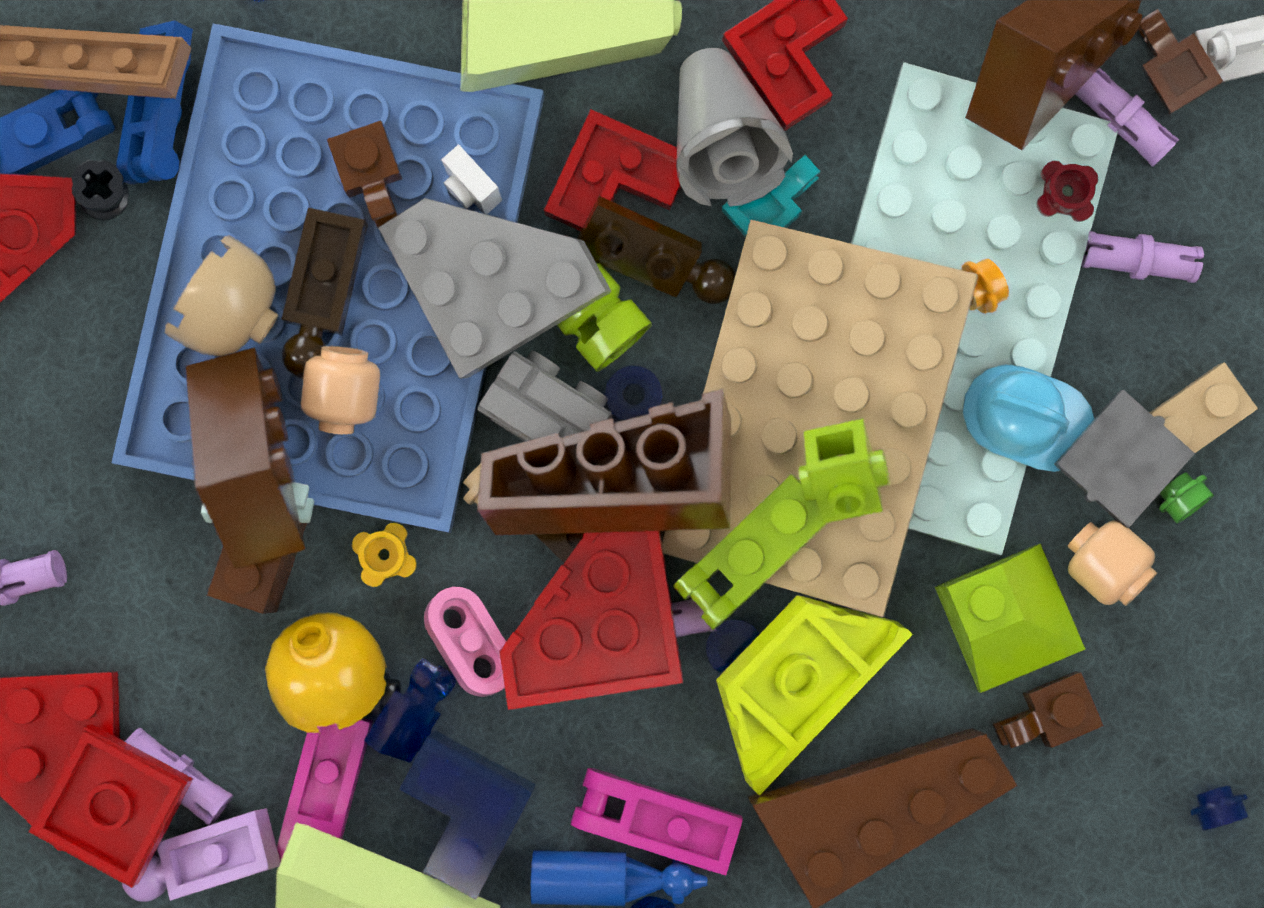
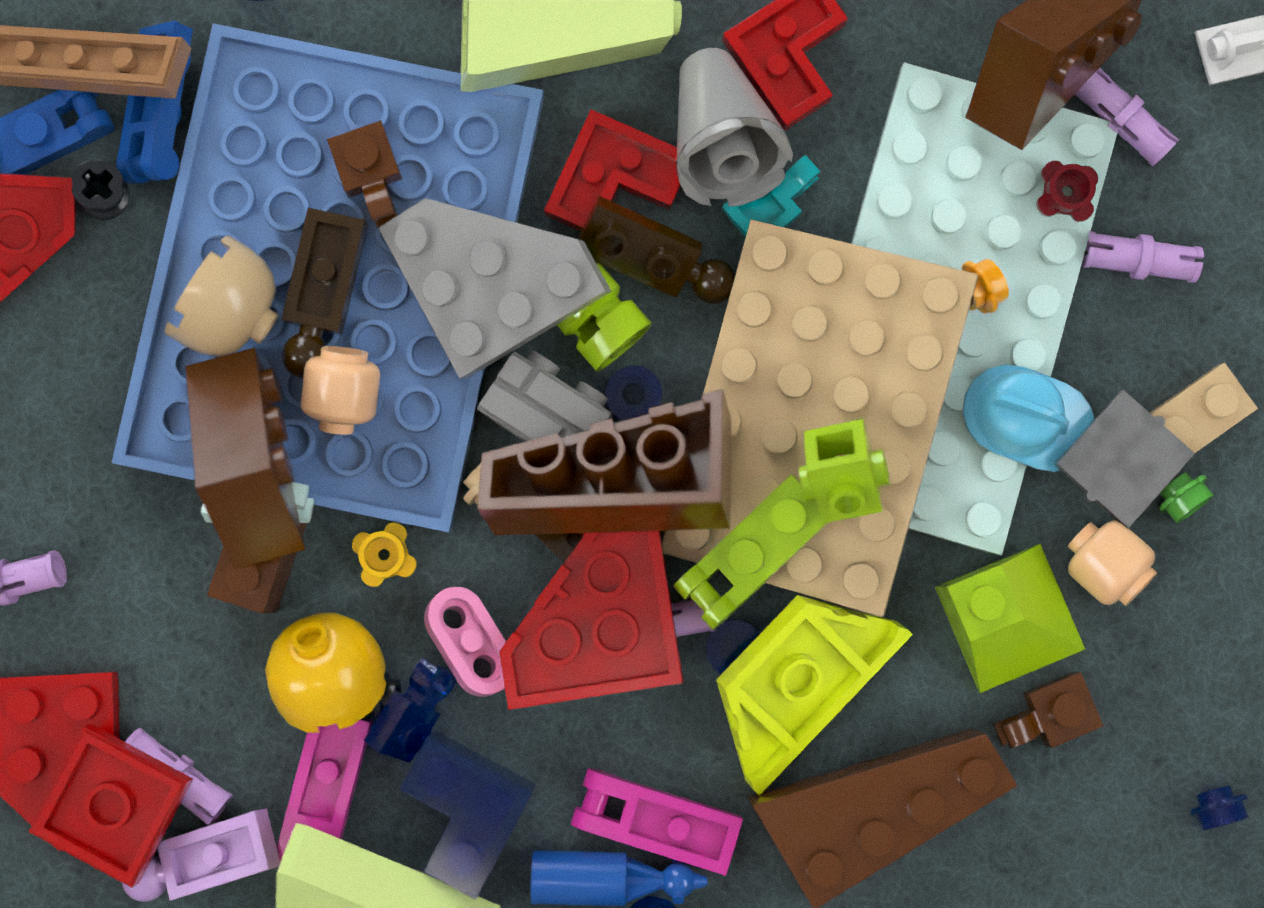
white plate [441,144,502,214] -> none
reddish brown plate [1138,9,1223,114] -> none

